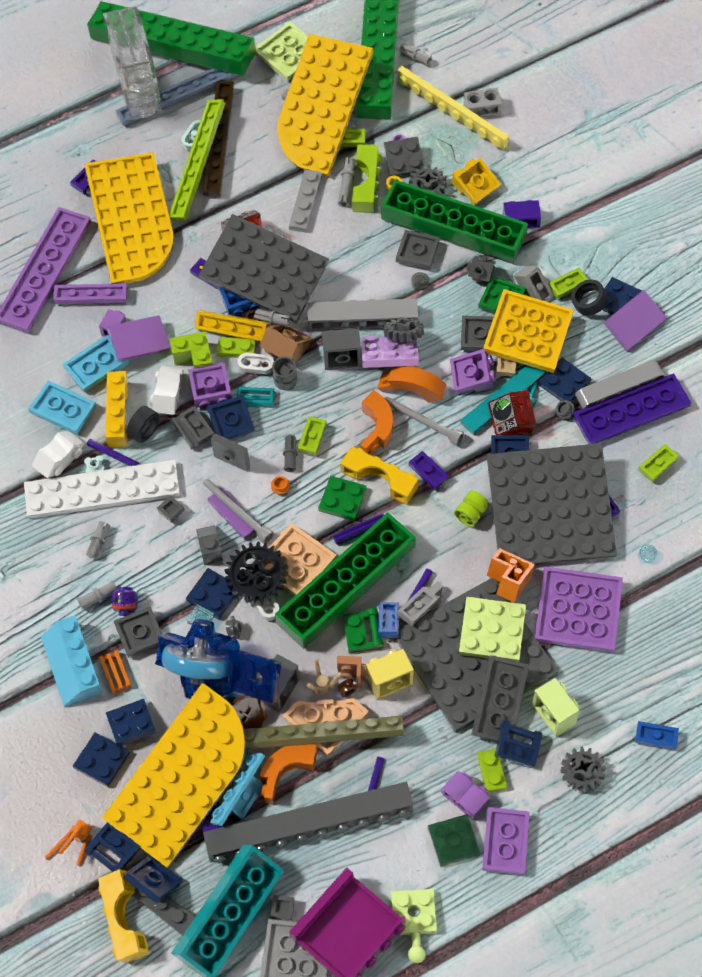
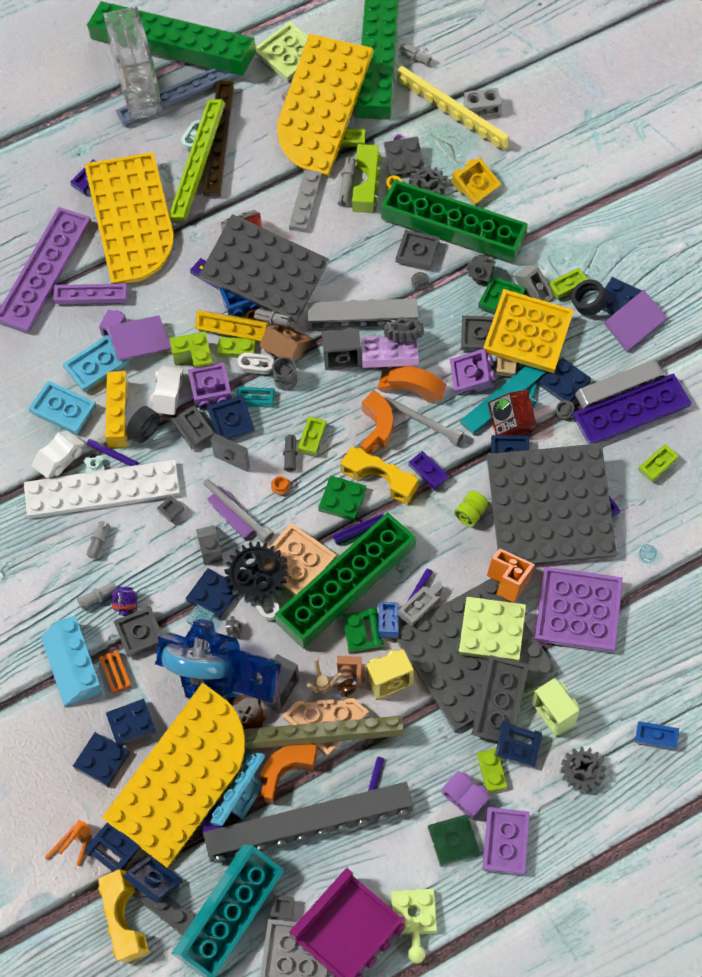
dark purple brick [503,200,541,229] -> none

